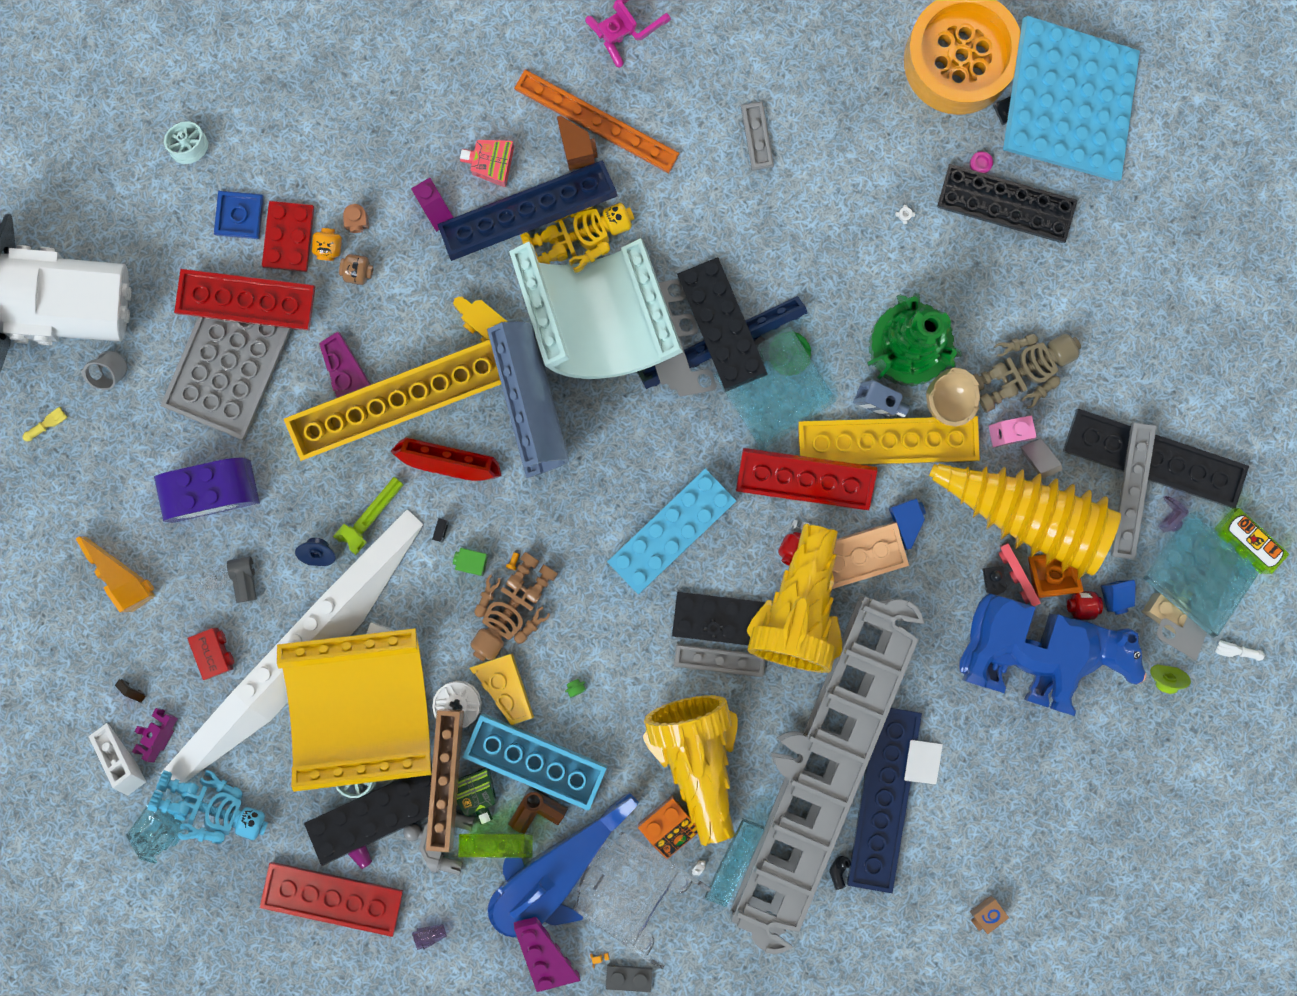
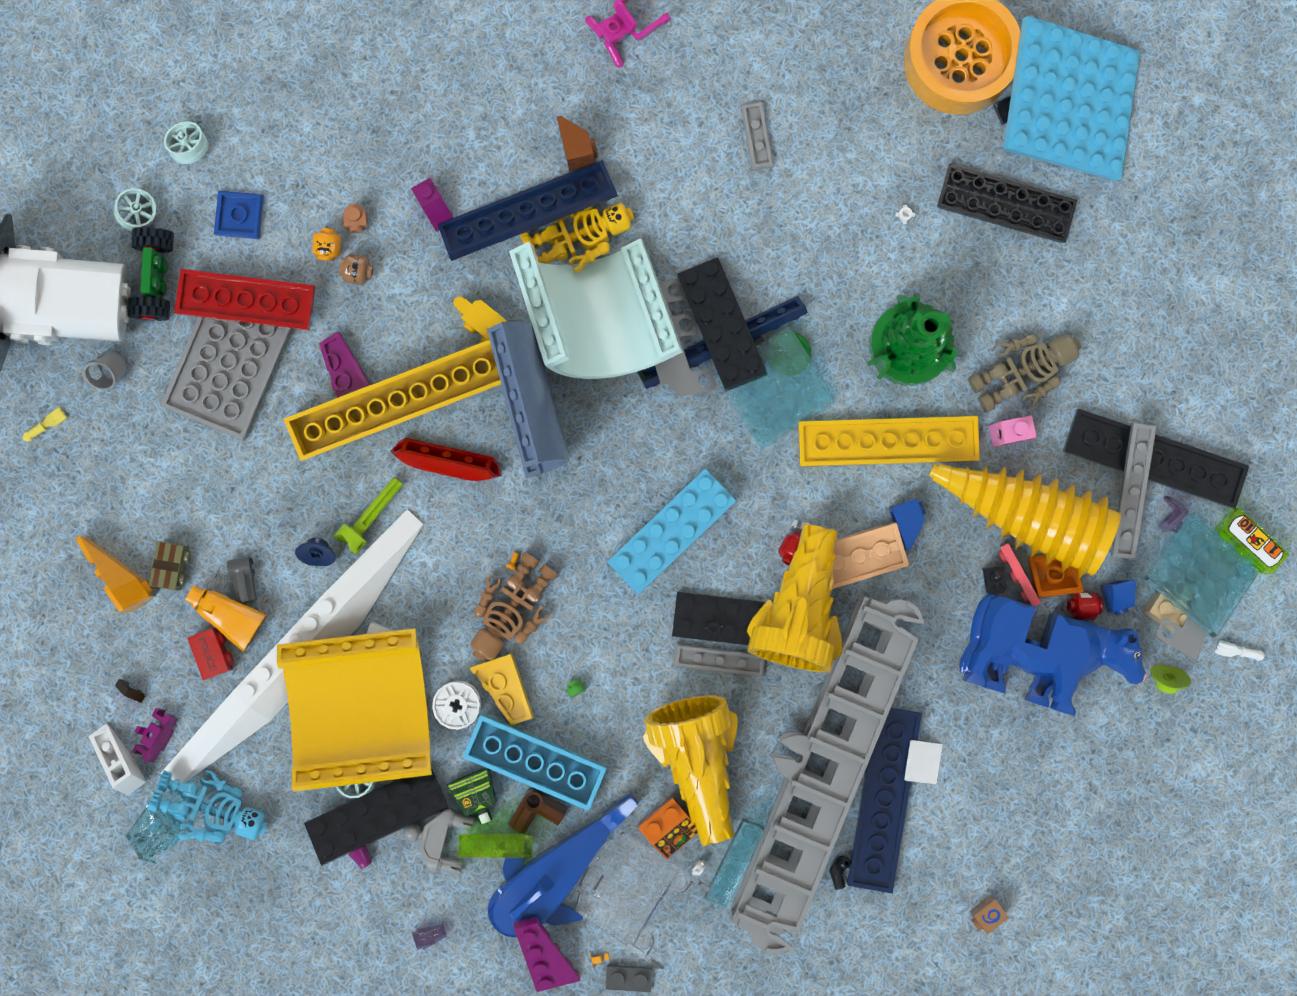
dark purple brick [154,457,260,523] -> none
red plate [259,862,404,937] -> none
red plate [262,201,314,272] -> none
medium nougat brick [426,709,464,852] -> none
black tile [432,518,449,542] -> none
bright green brick [453,548,489,576] -> none
coral torso [460,140,514,187] -> none
orange tile [514,69,680,174] -> none
red plate [736,448,877,511] -> none
sand blue torso [853,380,910,417] -> none
tan cylinder [926,368,980,427] -> none
dark pink tile [970,151,993,174] -> none
light grey tile [1021,438,1063,479] -> none
none -> light aqua wheel [114,188,156,231]
none -> plate [127,227,174,321]
none -> olive brick [148,541,191,590]
none -> light orange piece [185,585,267,652]

